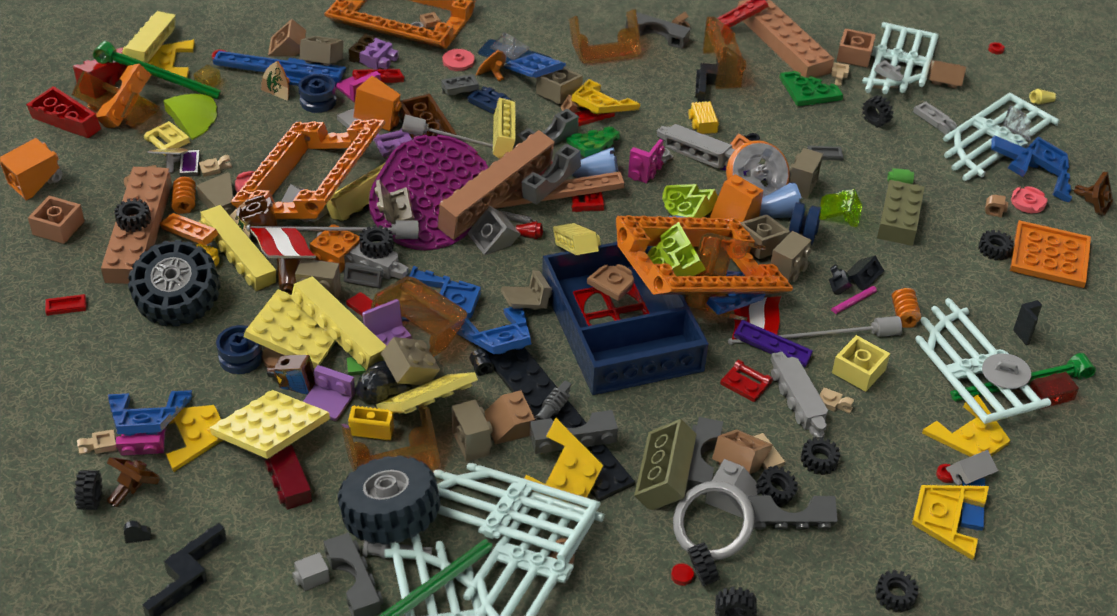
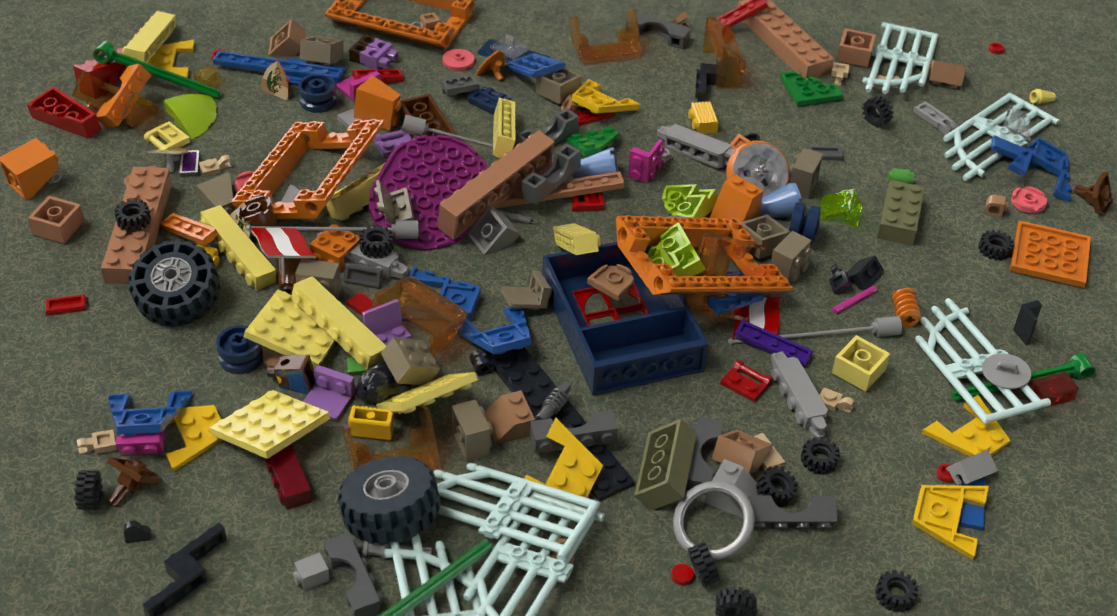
orange piece [172,177,196,214] -> none
red cone [516,221,543,239] -> none
light grey slope [874,60,903,81] -> none

